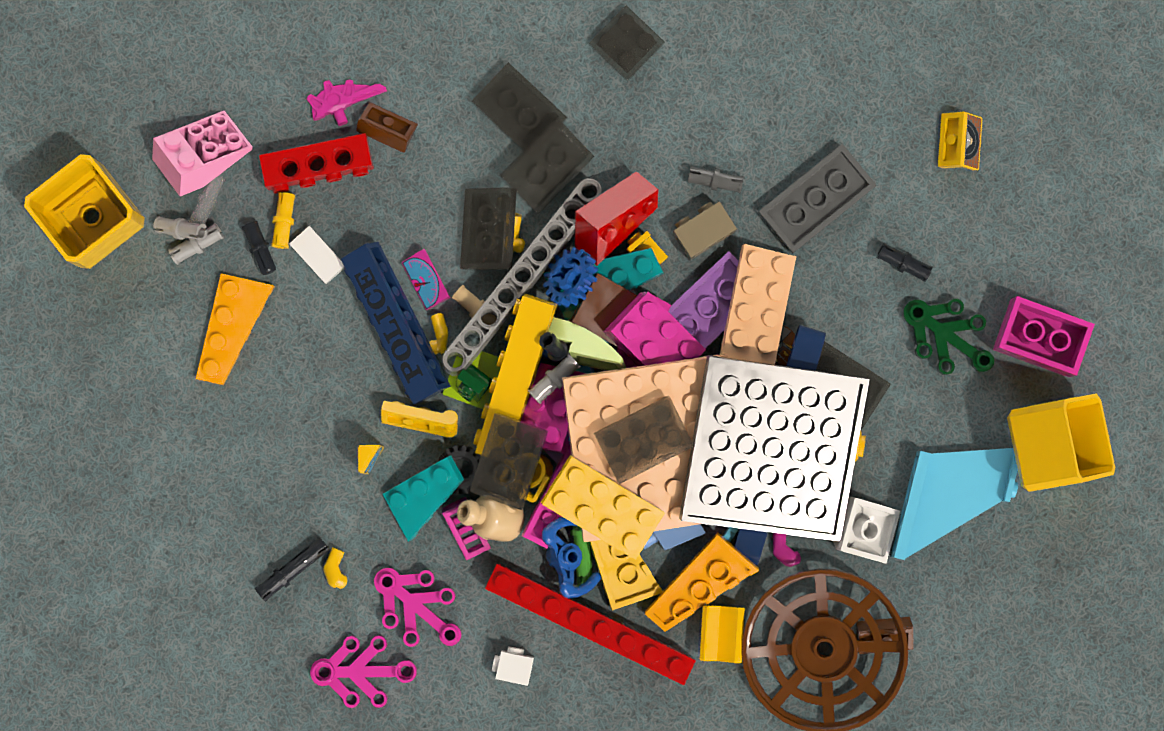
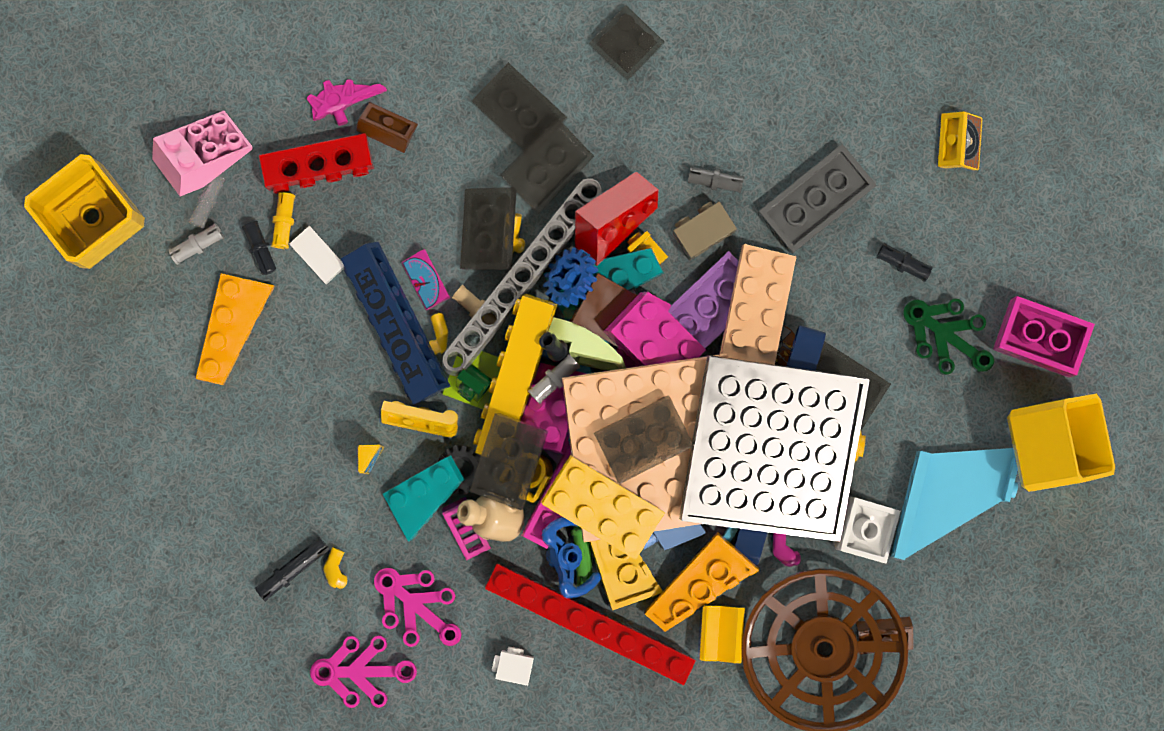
light grey pin [153,216,207,241] -> none

